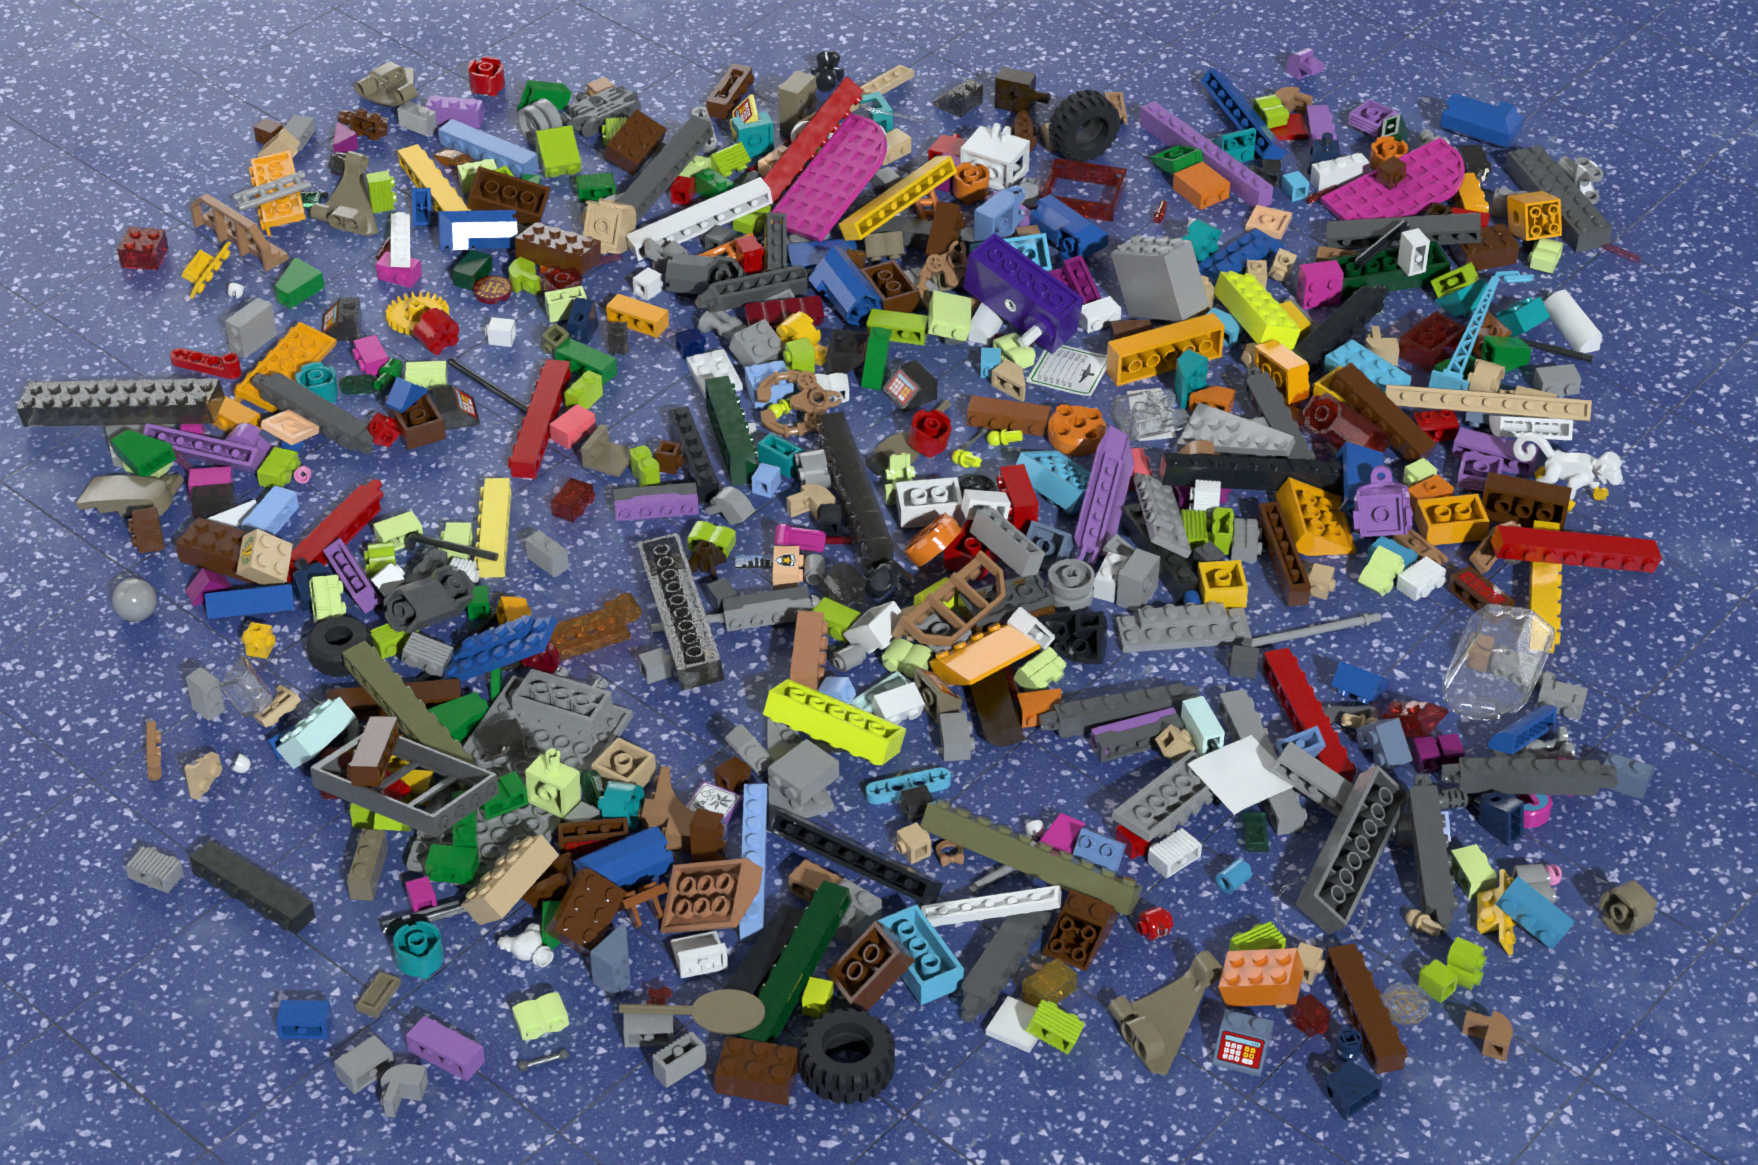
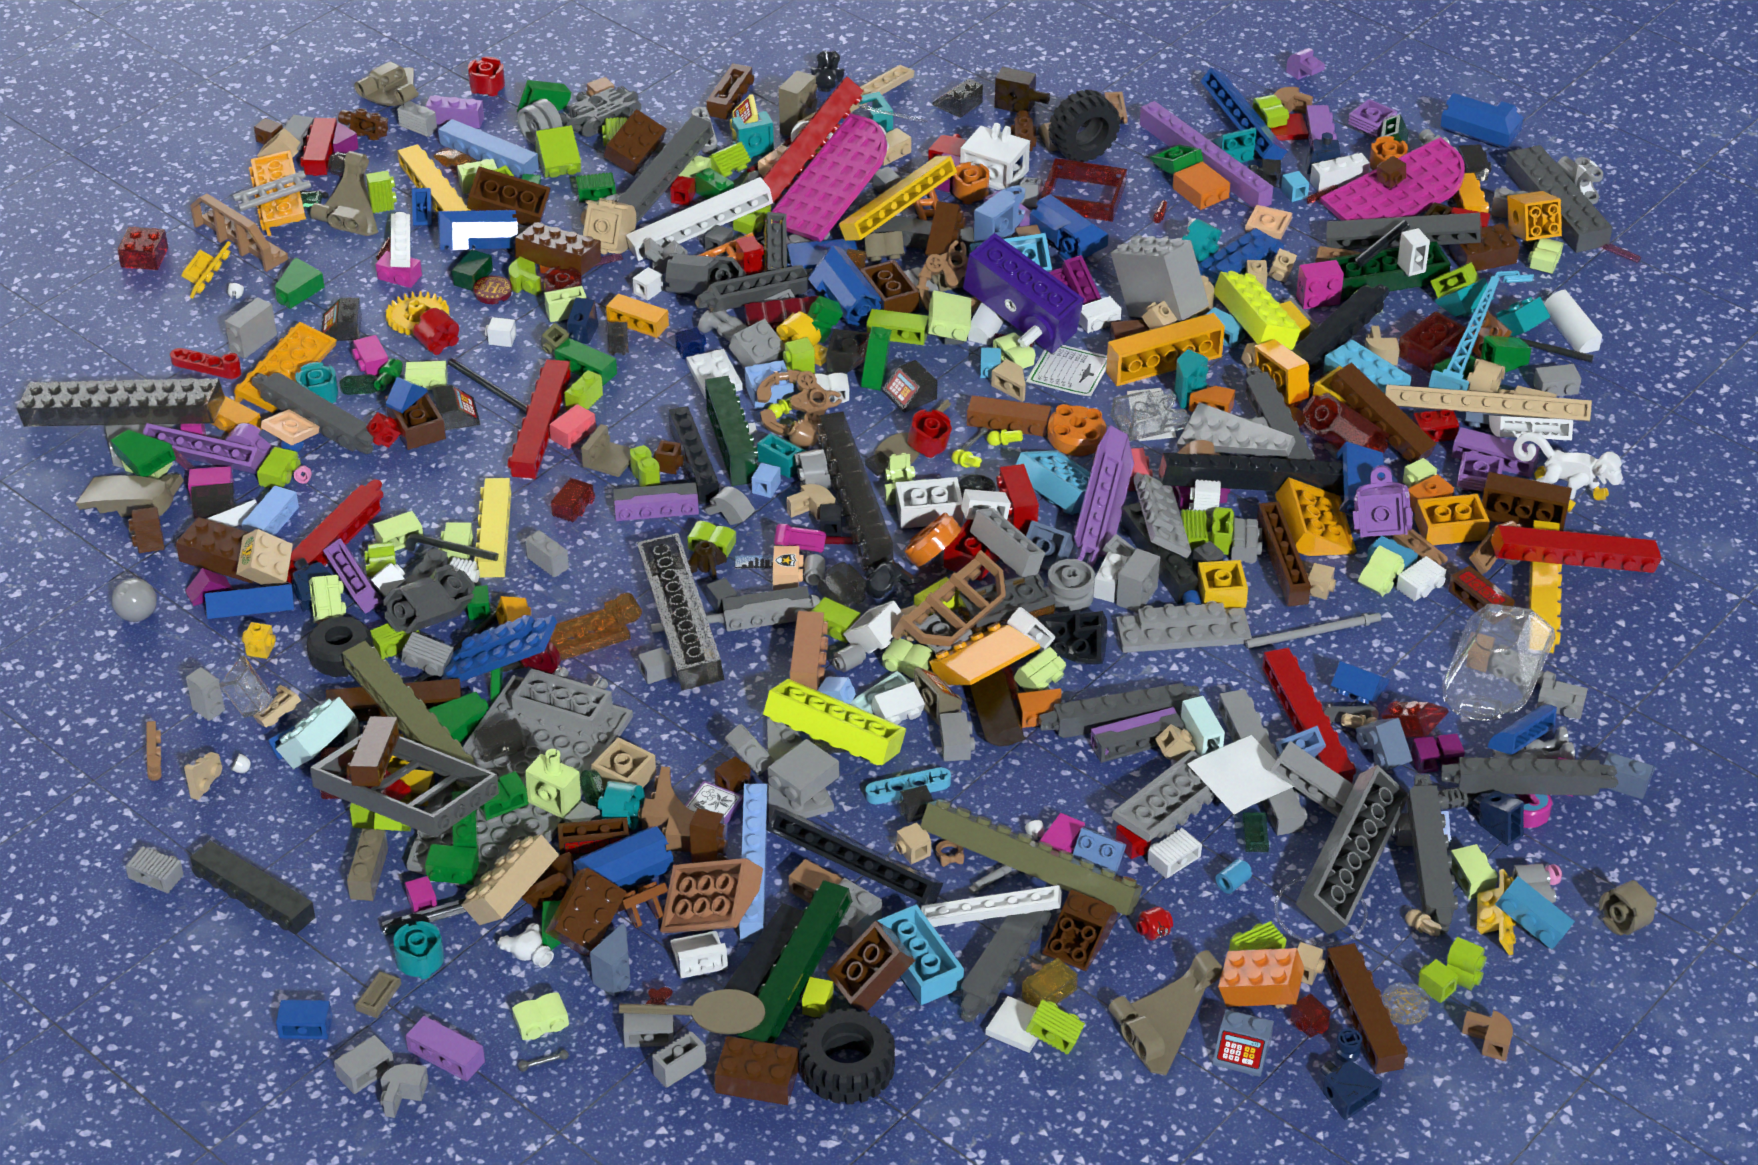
dark grey brick [1226,638,1260,679] -> none
none -> brick [301,118,337,176]
none -> medium nougat head [787,419,819,449]
none -> green brick [807,296,843,343]
none -> tan brick [1141,301,1177,330]

